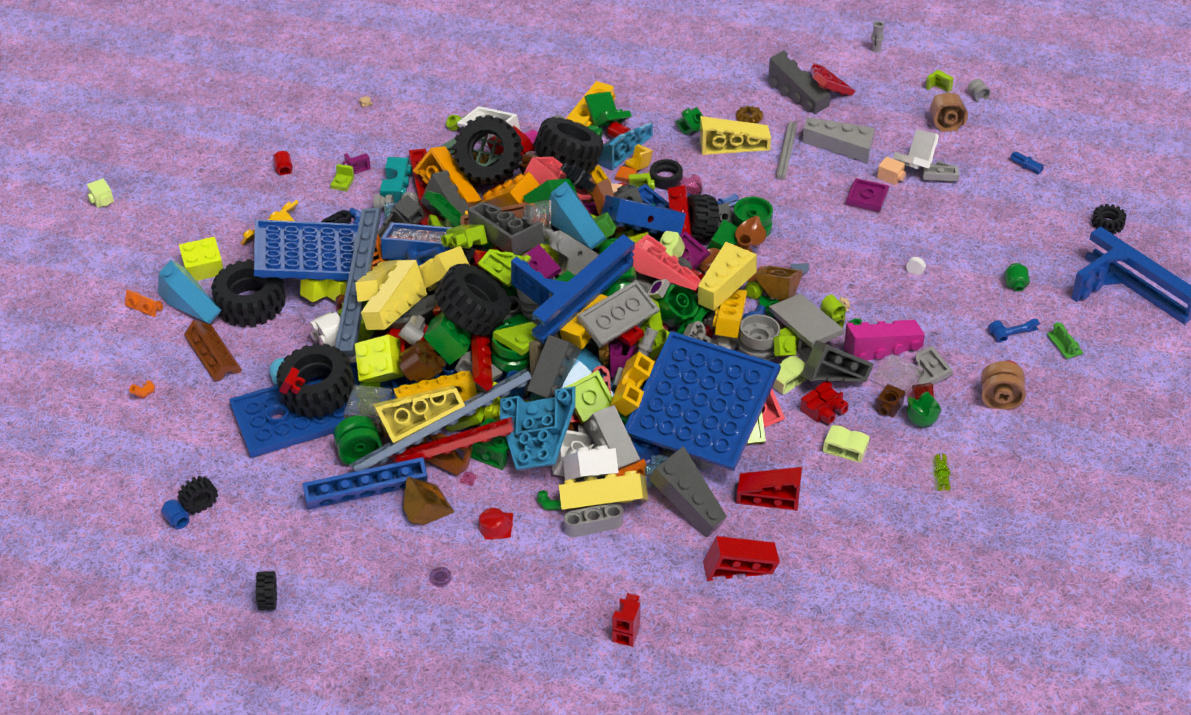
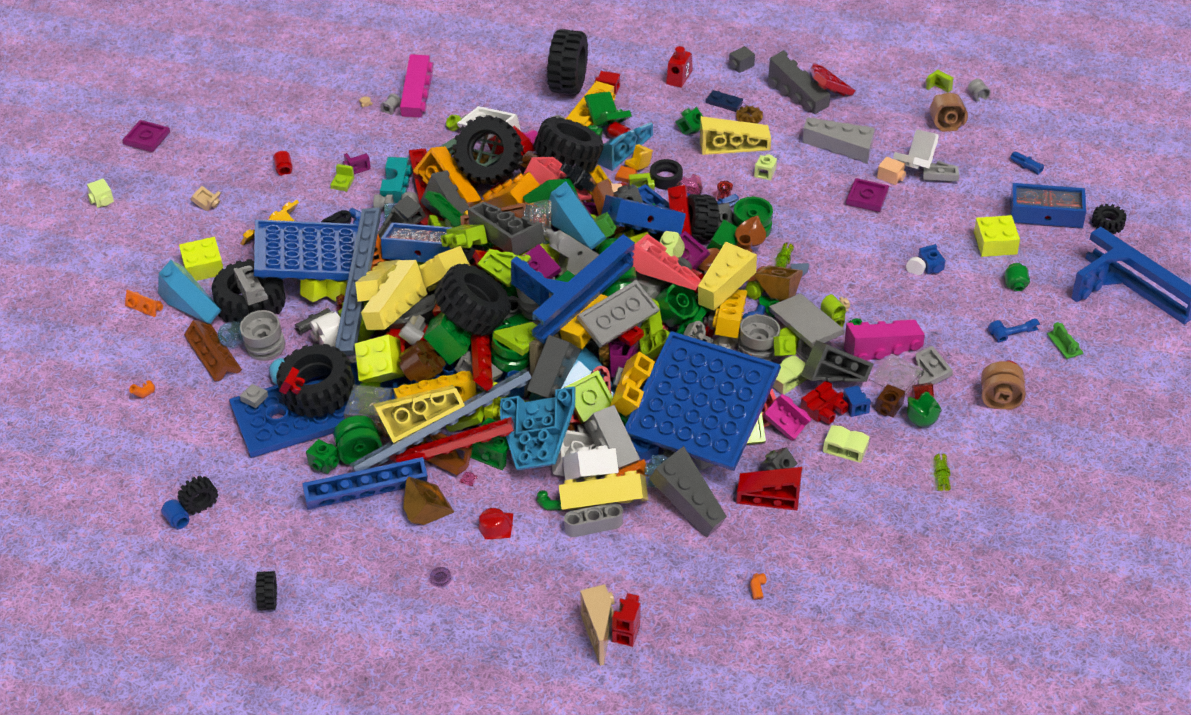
blue brick [406,245,446,266] -> none
light grey pin [637,327,658,357] -> none
tile [648,279,670,299] -> none
red wedge [703,536,780,581] -> none
light grey axle [776,121,797,180] -> none
light grey pin [871,21,884,53] -> none
none -> magenta plate [122,120,170,152]
none -> tan bracket [190,186,221,211]
none -> clear light blue head [218,321,244,347]
none -> light grey hinge [234,266,268,305]
none -> light grey wheel [240,310,286,361]
none -> light grey plate [240,384,268,408]
none -> dark grey pin [294,308,331,335]
none -> green brick [306,439,340,474]
none -> light grey bush [380,93,401,115]
none -> dark pink wedge [400,54,433,118]
none -> black tyre [547,29,588,95]
none -> tan slope [580,584,615,666]
none -> red brick [595,71,620,95]
none -> red torso [666,46,693,88]
none -> dark blue plate [706,90,743,112]
none -> clear red bush [717,181,733,200]
none -> dark grey brick [729,46,755,73]
none -> orange arm [750,573,767,600]
none -> yellowish green brick [754,154,777,180]
none -> dark grey brick [760,447,798,471]
none -> dark pink bracket [762,394,812,441]
none -> clear neon green pin [775,243,794,268]
none -> blue brick [843,385,871,417]
none -> blue brick [918,244,946,274]
none -> neon yellow brick [974,215,1020,257]
none -> blue brick [1010,183,1086,228]

